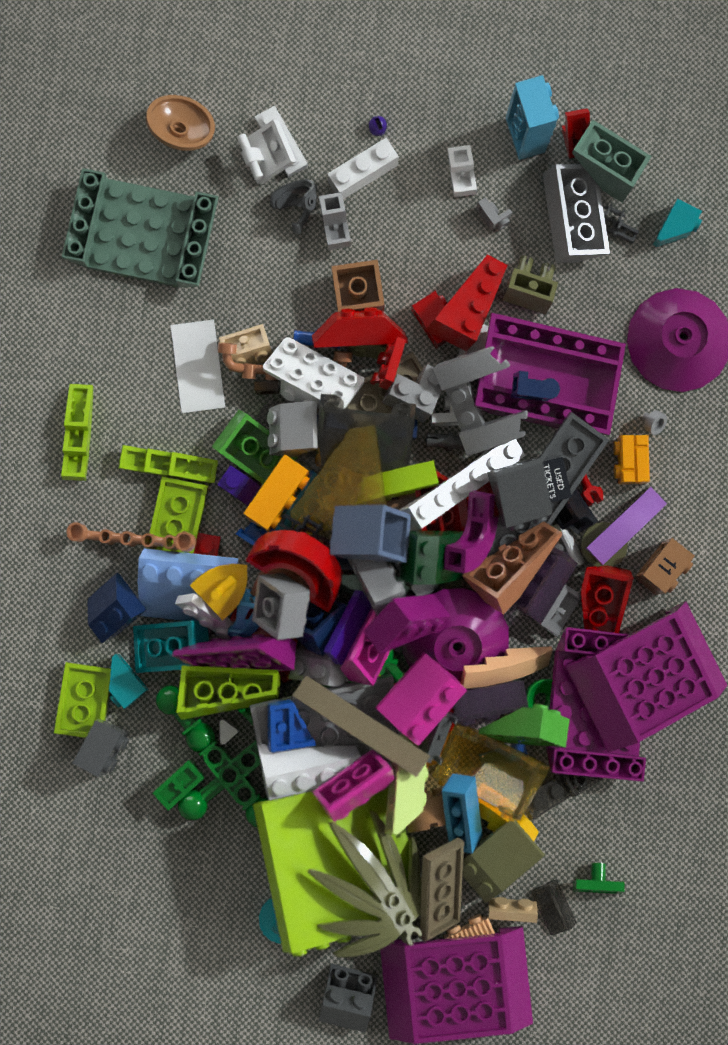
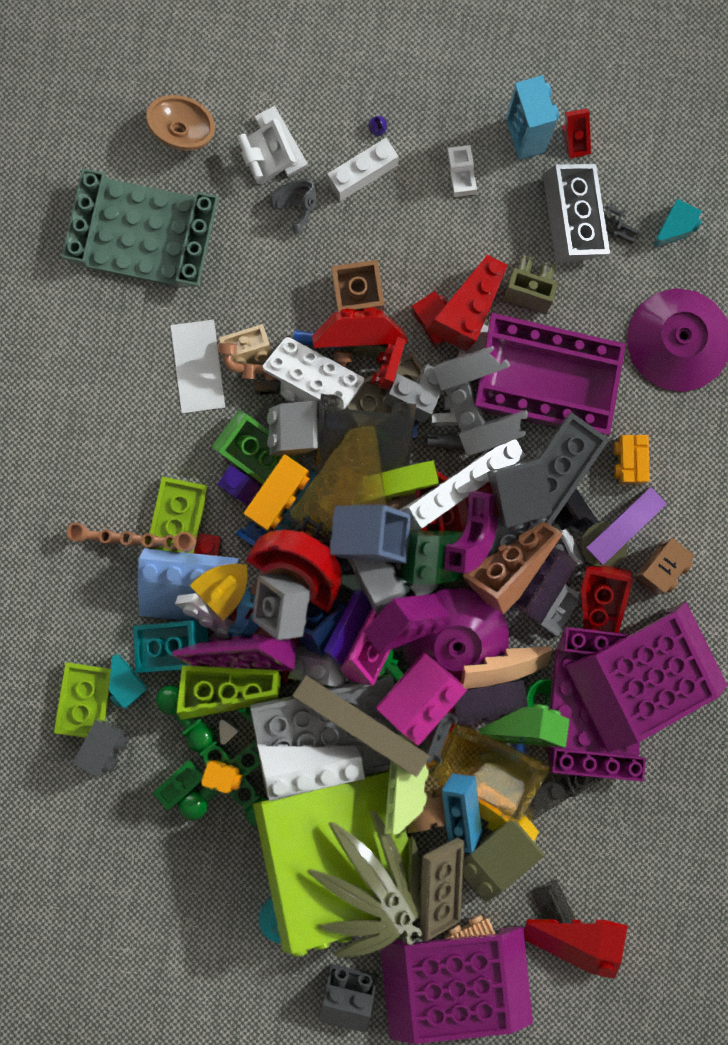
lime slope [61,384,94,481] -> none
dark blue slope [87,572,146,643] -> none
lime slope [118,445,218,484] -> none
blue wing [267,700,316,753] -> none
dark pink slope [312,749,395,823] -> none
light grey brick [319,192,351,250] -> none
light grey bracket [476,197,512,231] -> none
tan plate [488,897,538,923] -> none
dark blue leg [511,371,560,401] -> none
black sticker [543,457,572,502] -> none
sand green slope [572,120,652,203] -> none
green tile [573,863,625,894] -> none
red bar [580,475,604,507] -> none
light grey tile [642,410,667,435] -> none
none -> light orange brick [202,760,243,793]
none -> red wedge [523,919,628,979]

